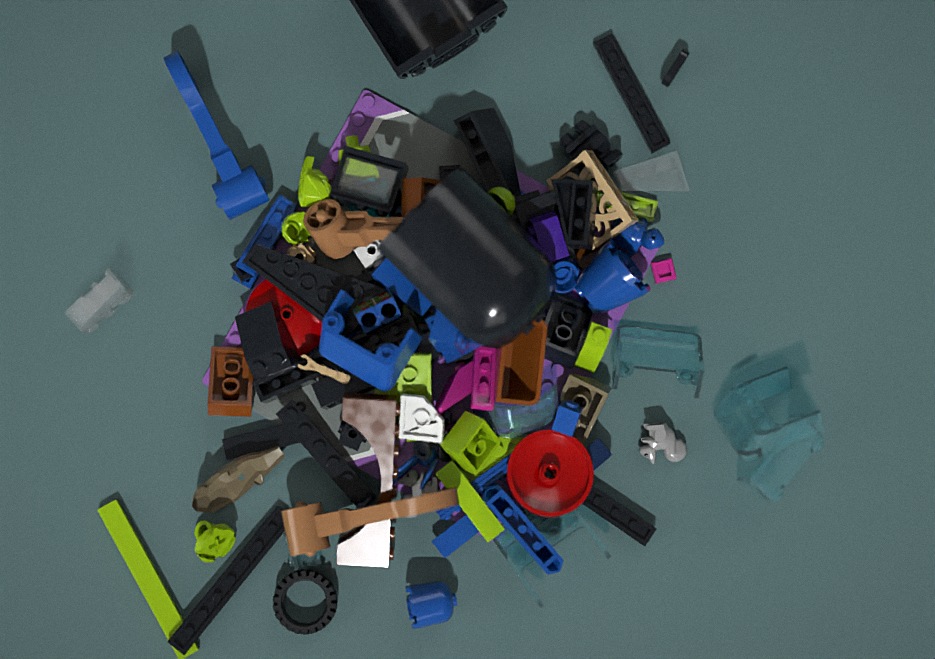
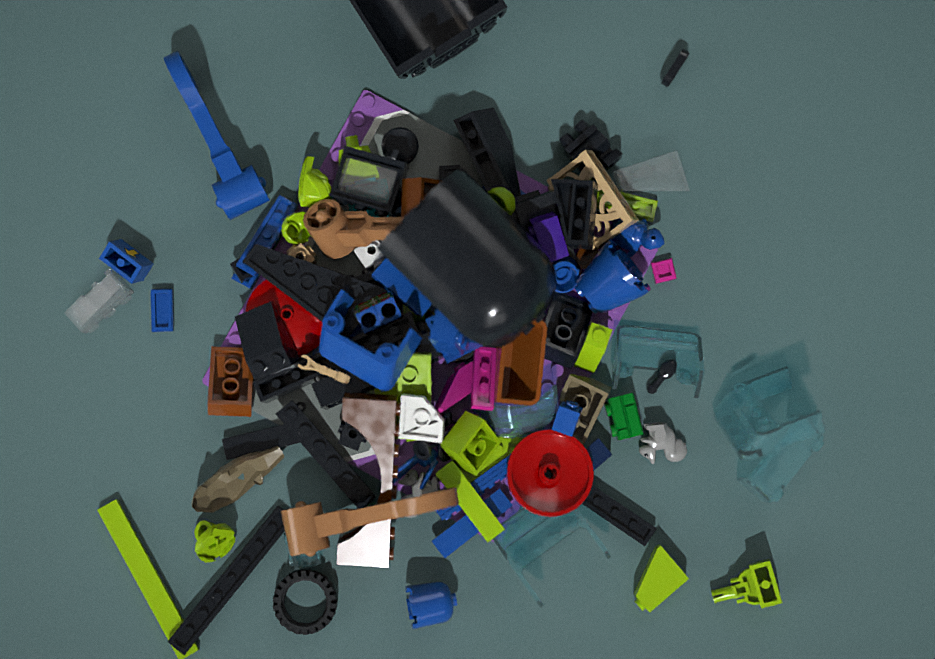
blue brick [482,485,564,575] -> none
black tile [593,34,671,154] -> none
none -> blue brick [99,239,154,284]
none -> blue tile [151,289,174,332]
none -> black piece [381,127,419,165]
none -> green brick [604,393,643,440]
none -> lime slope [633,544,689,612]
none -> black piece [647,359,677,394]
none -> lime brick [711,559,782,609]

